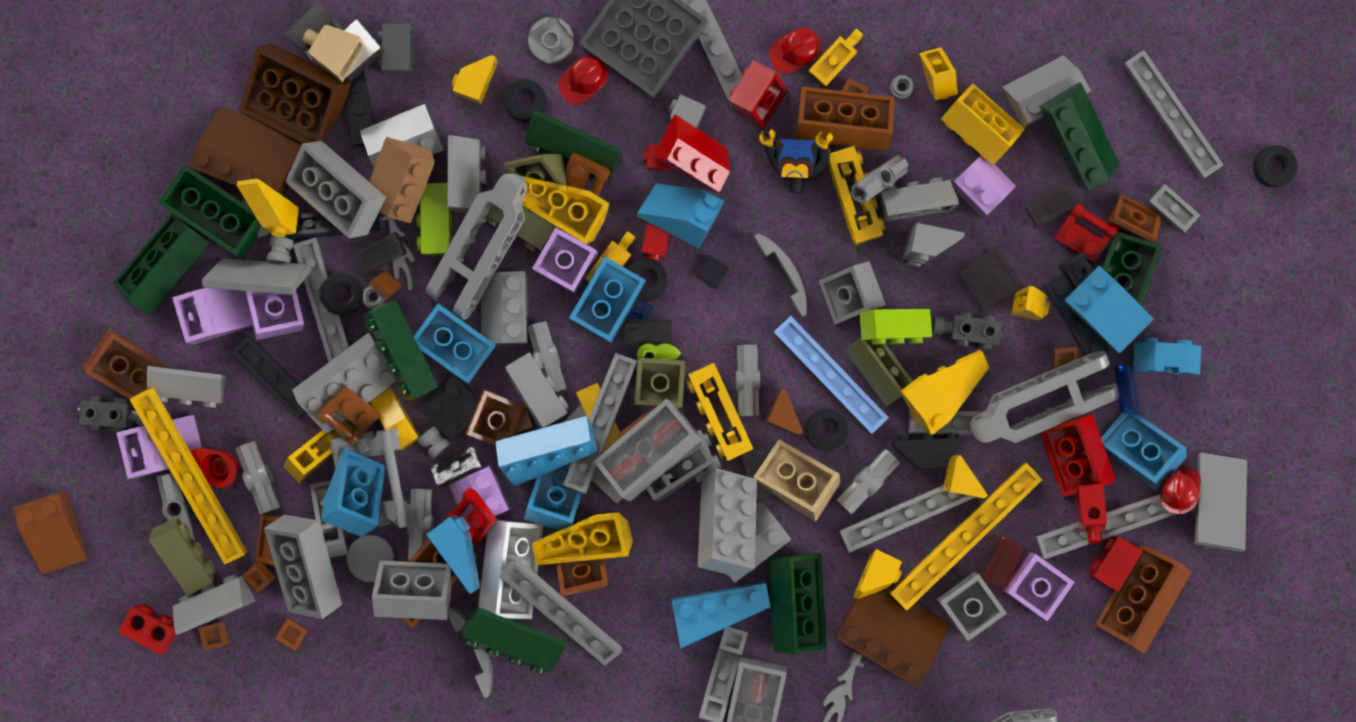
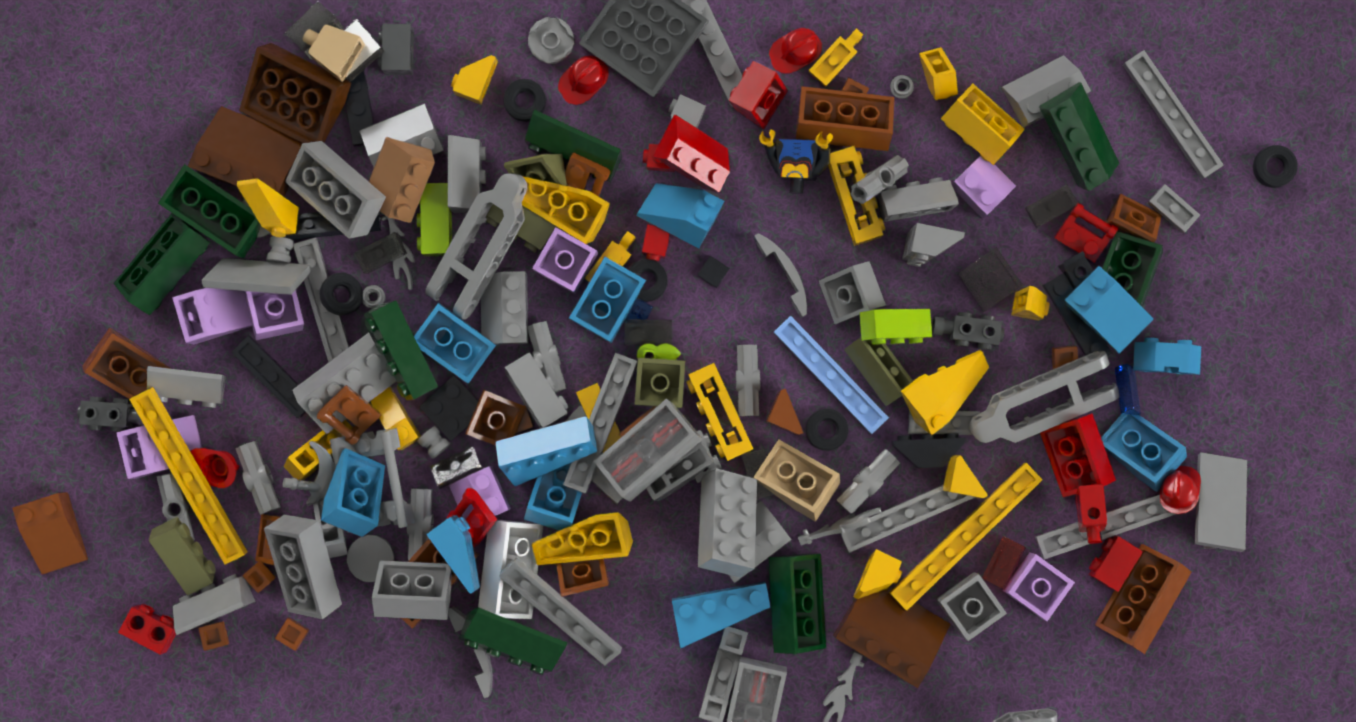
dark orange tile [370,270,403,300] -> none
none -> light grey piece [283,441,335,506]
none -> light grey piece [798,508,882,546]

